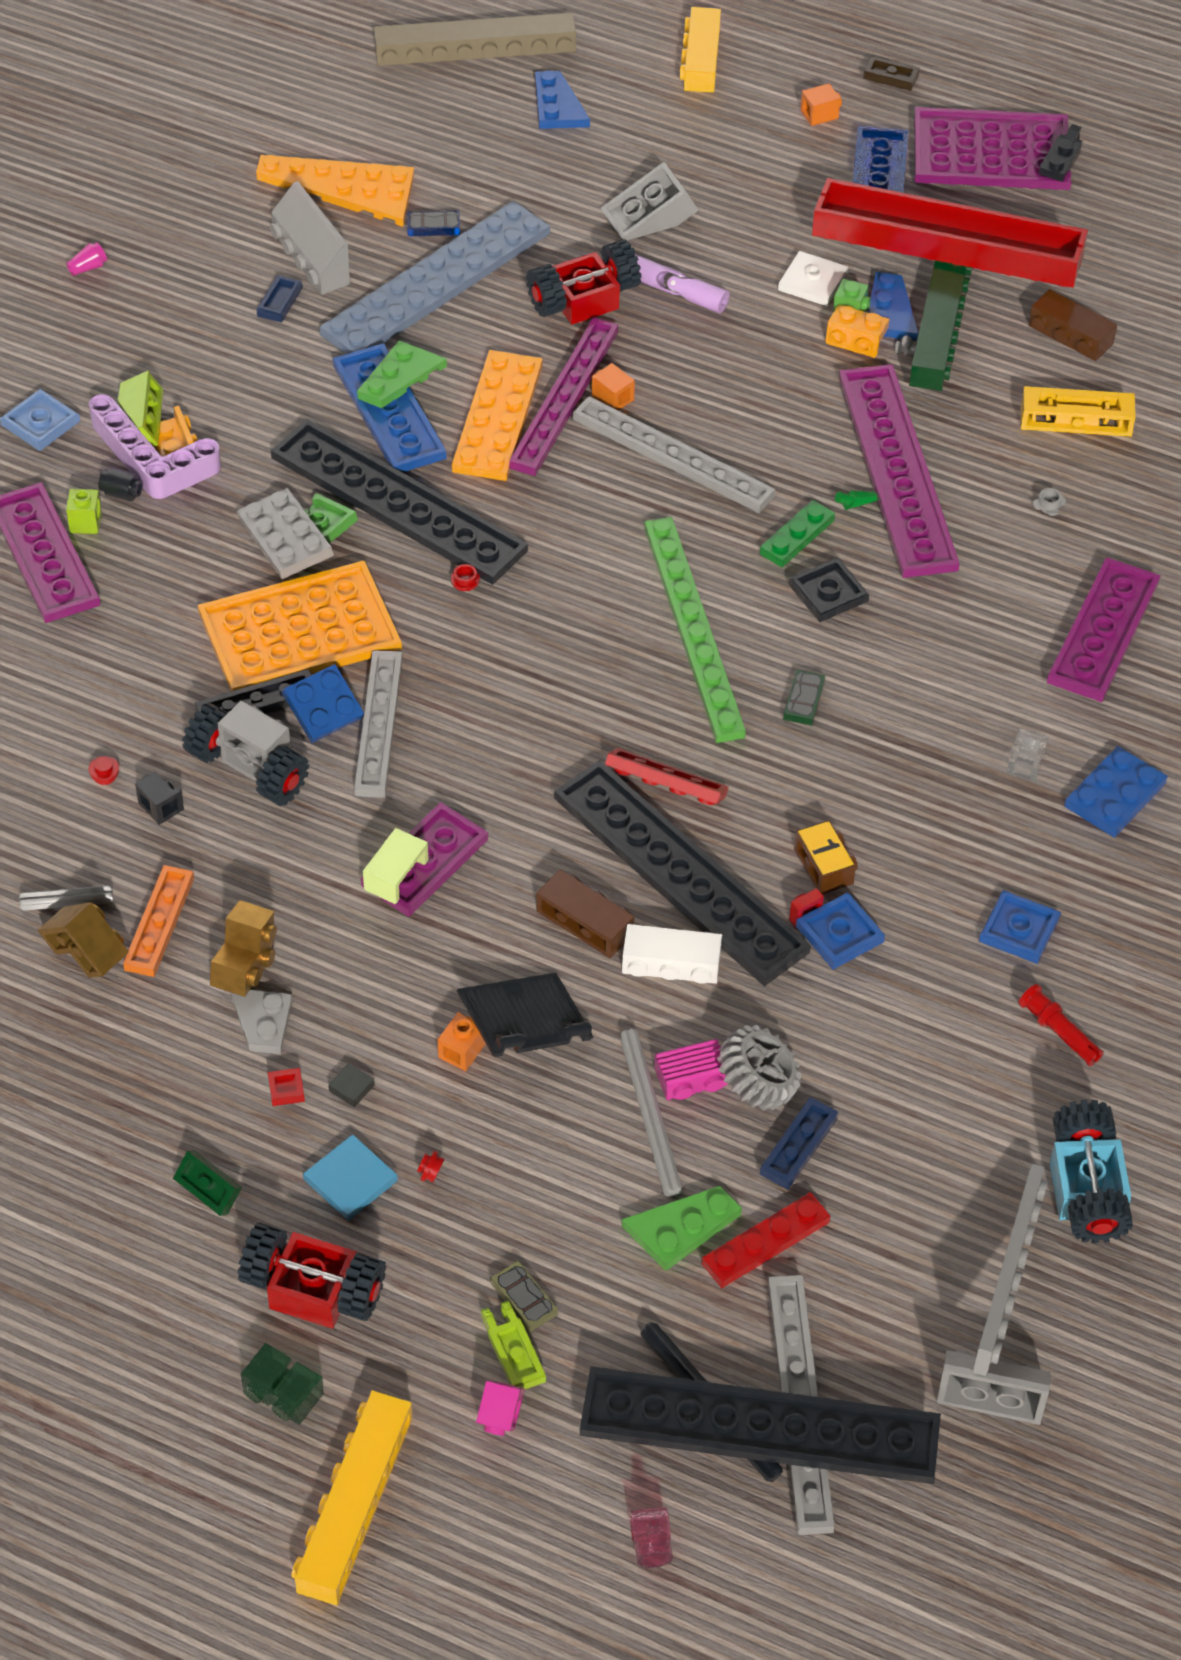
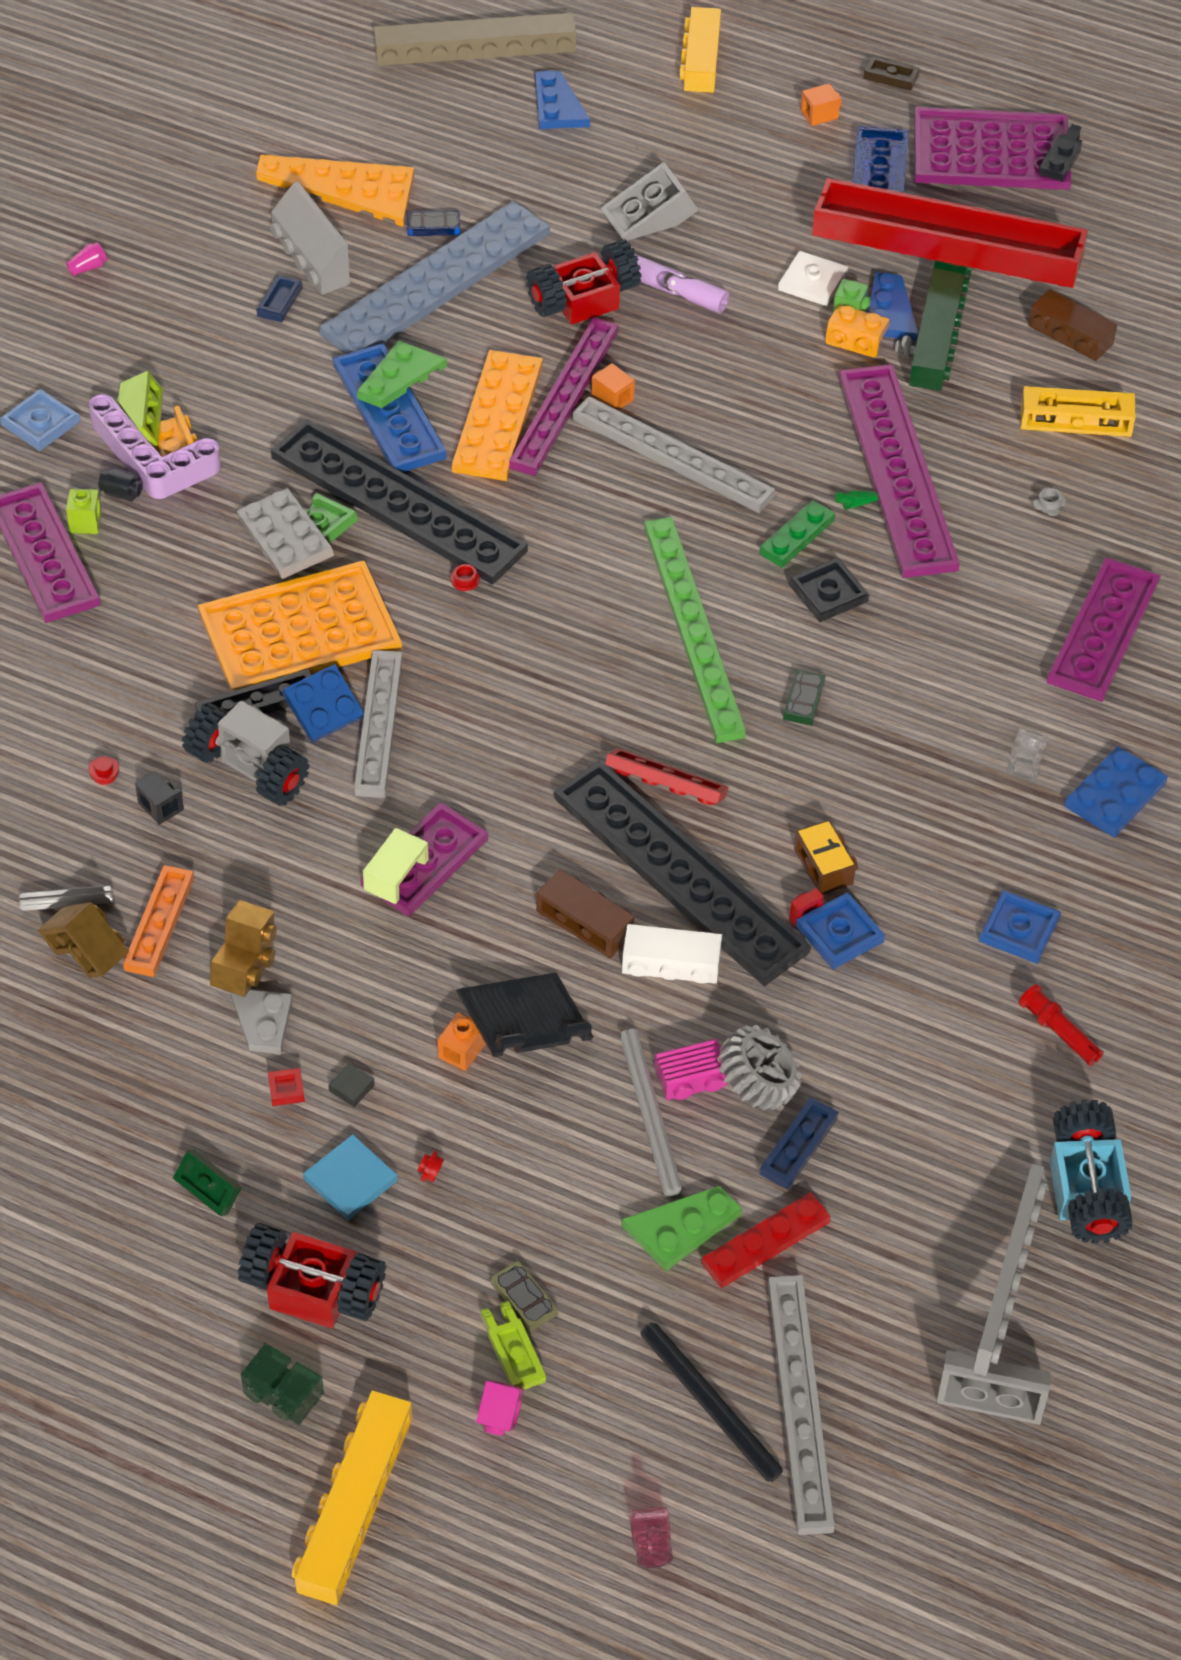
black plate [579,1366,941,1484] -> none

